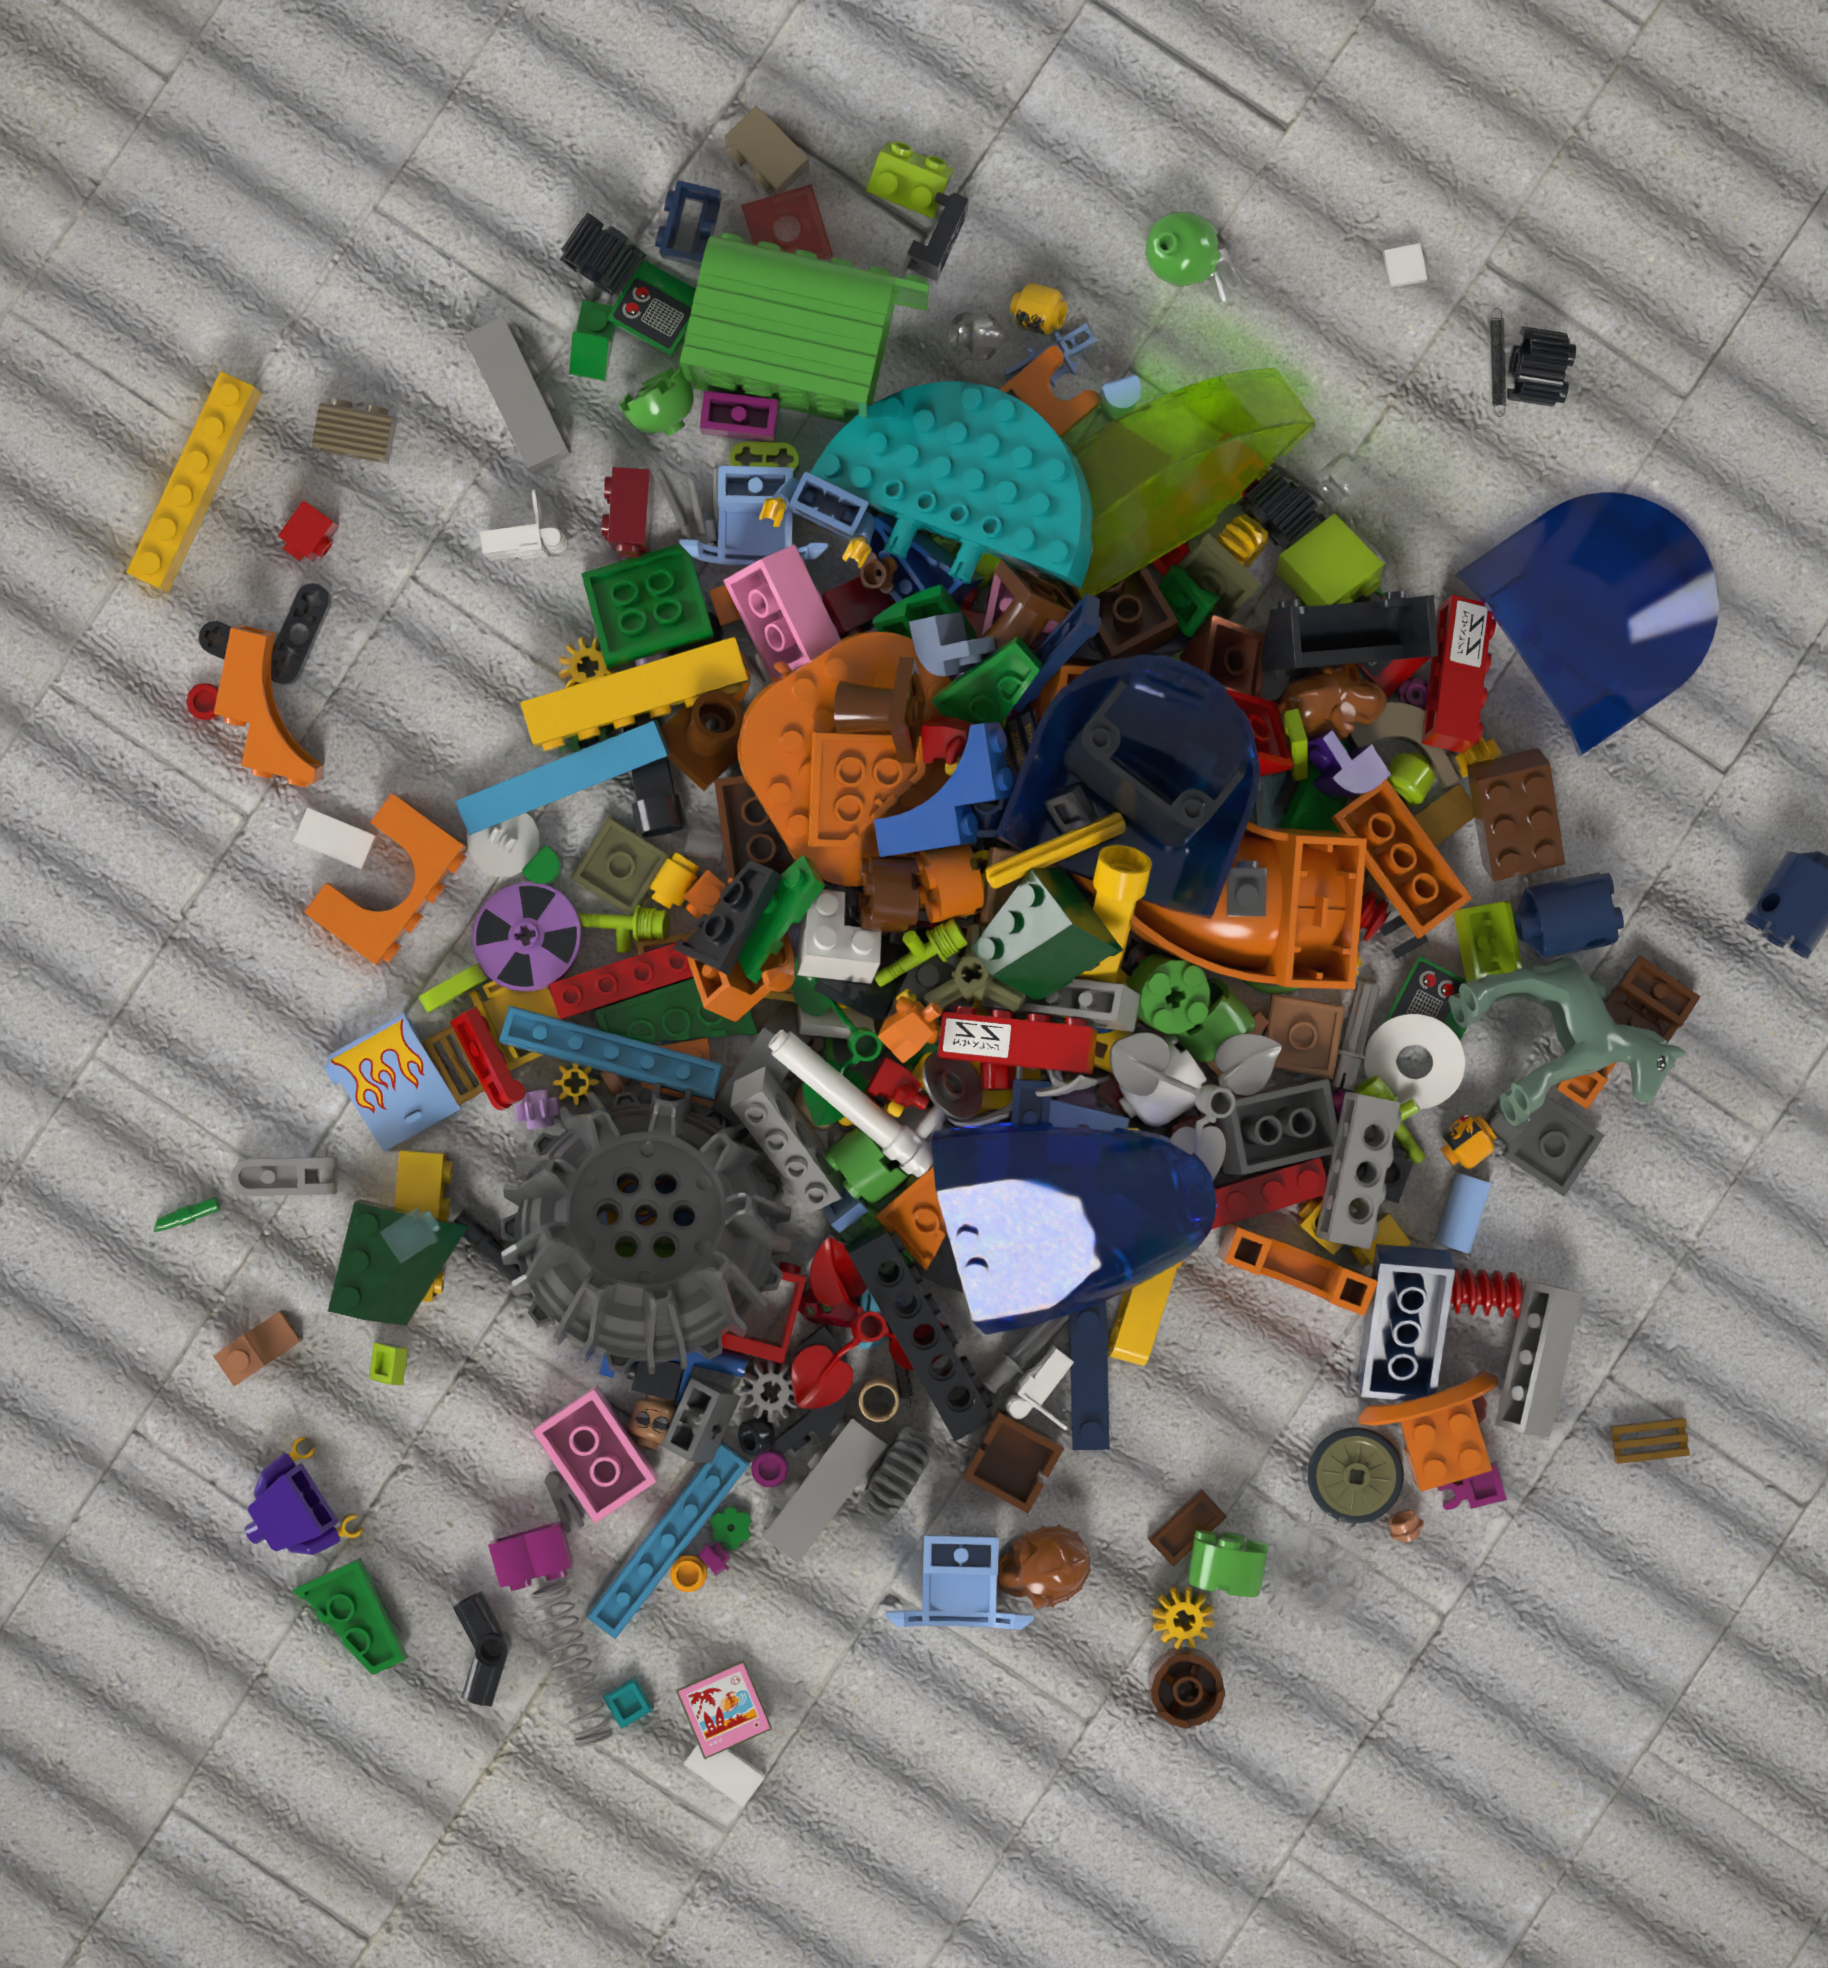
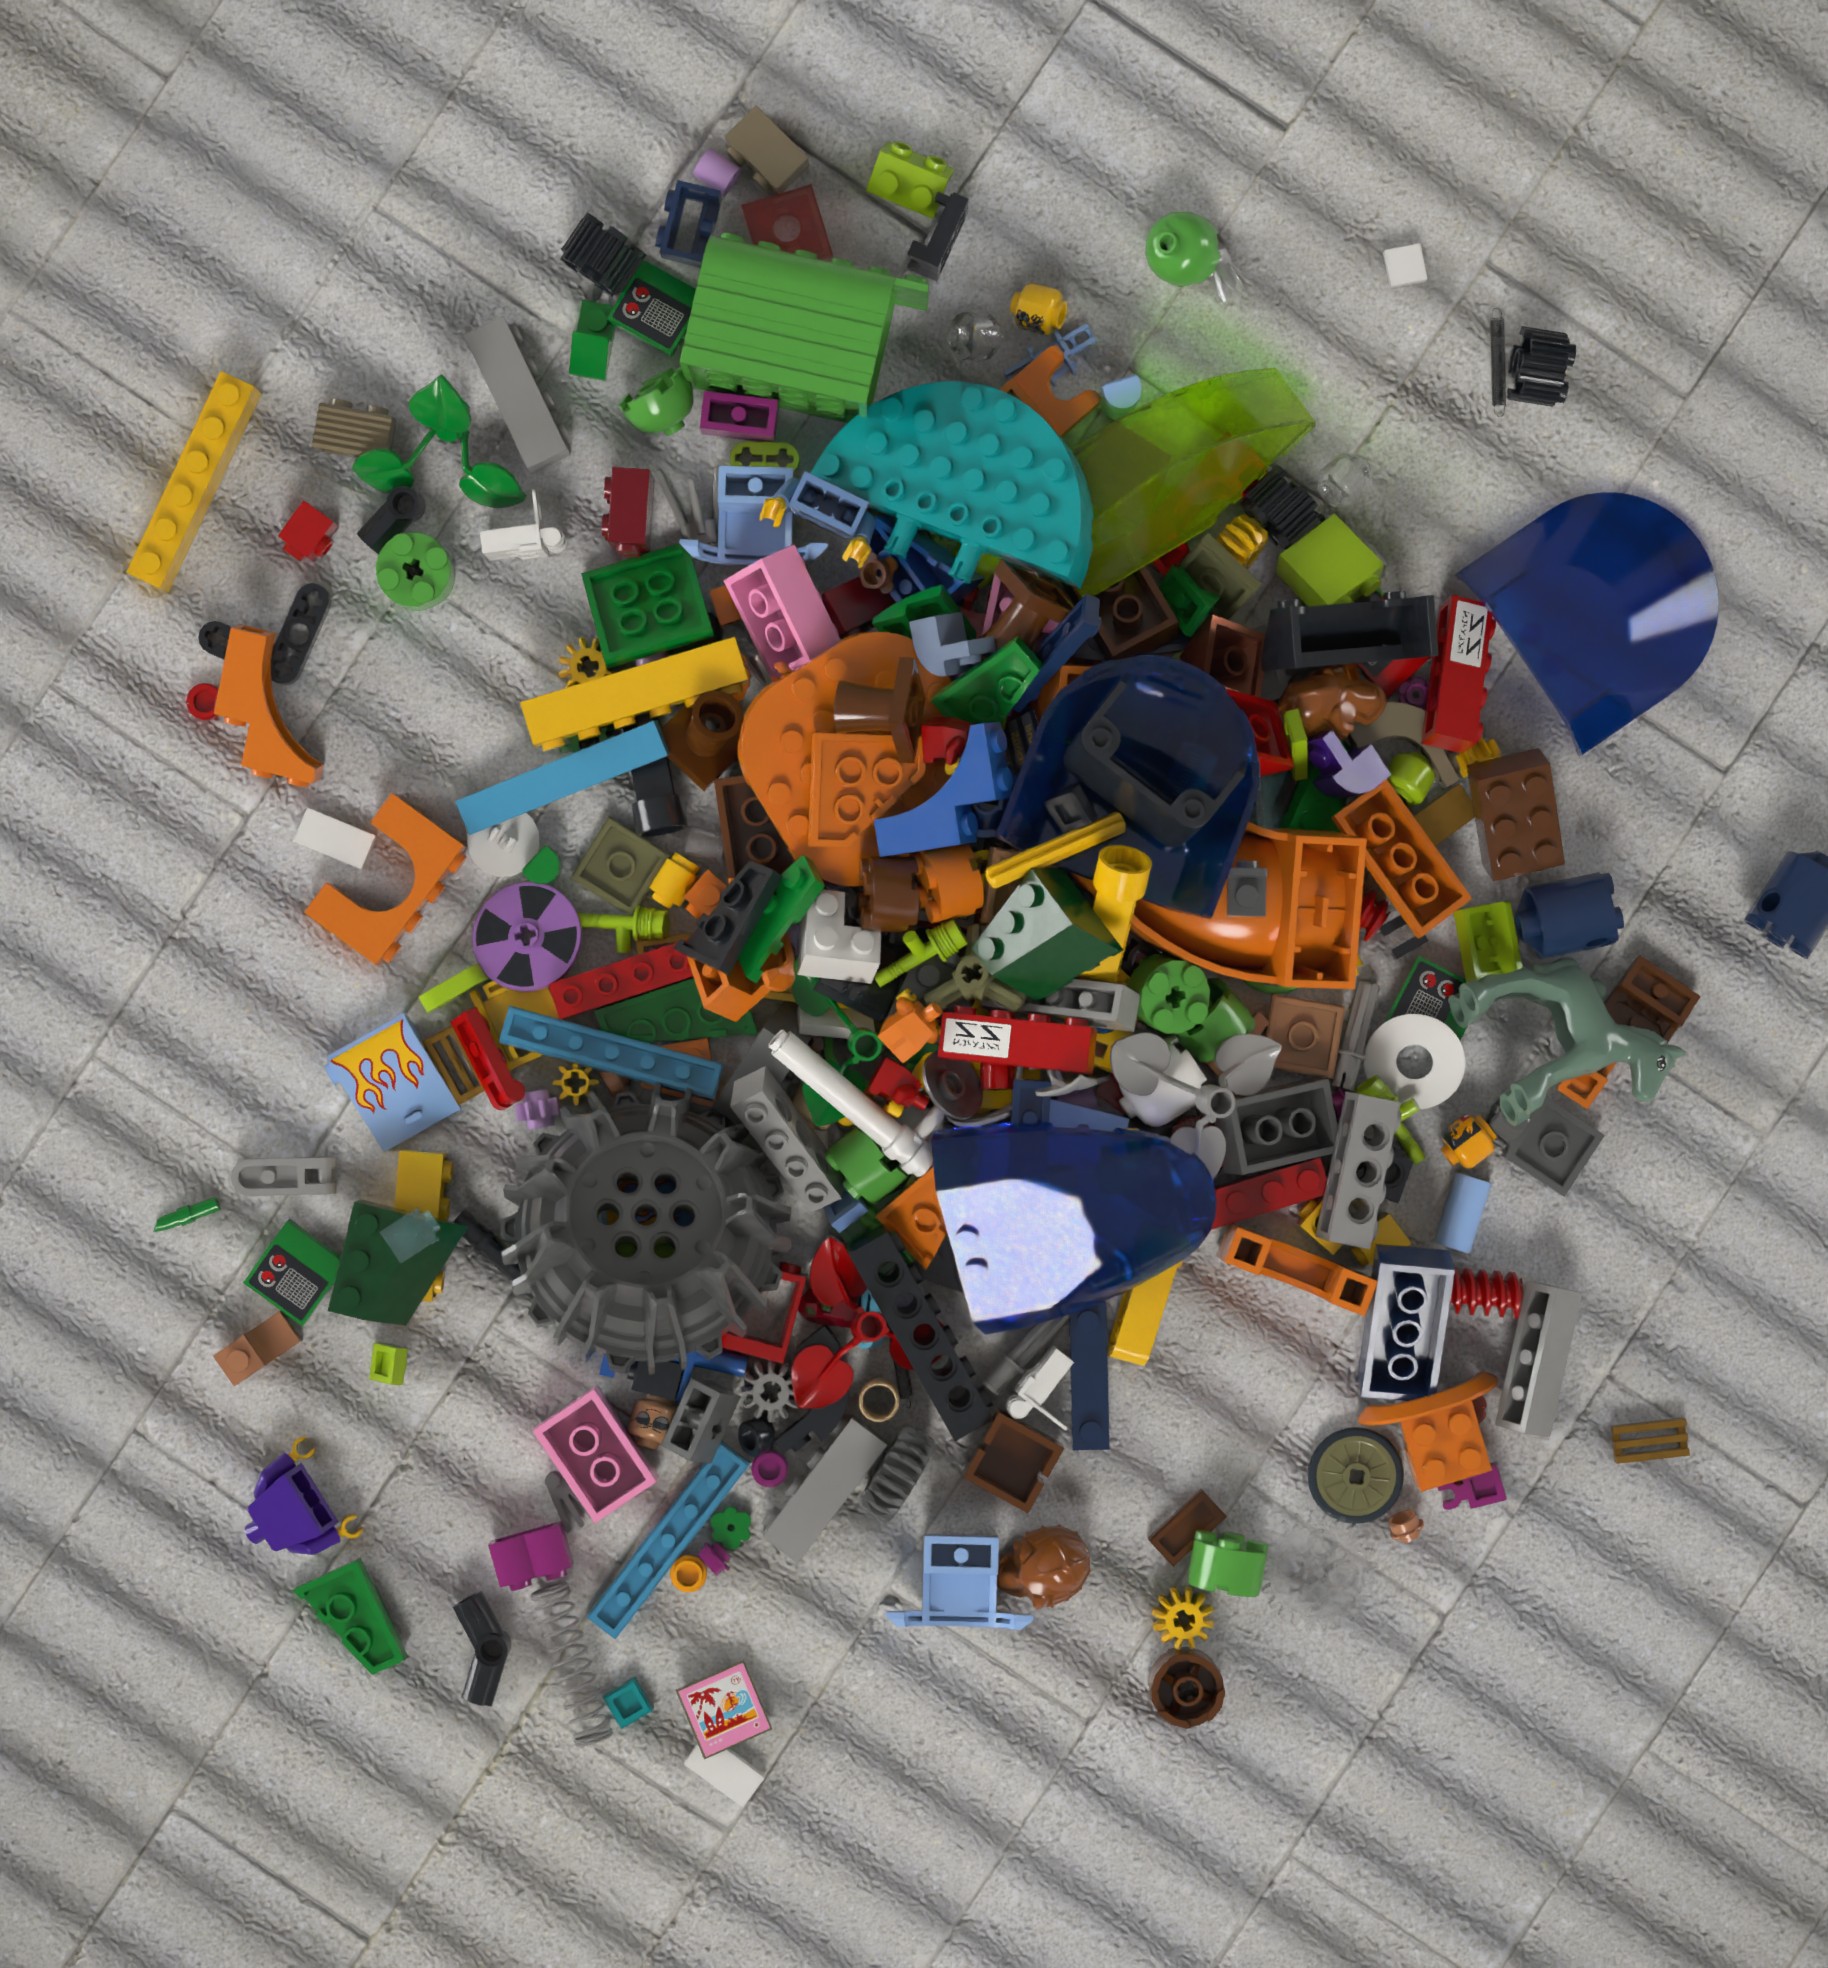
none -> slope [243,1219,341,1326]
none -> green plant [352,374,527,508]
none -> black piece [357,486,426,555]
none -> bright green brick [376,532,456,611]
none -> lavender beam [693,147,742,196]

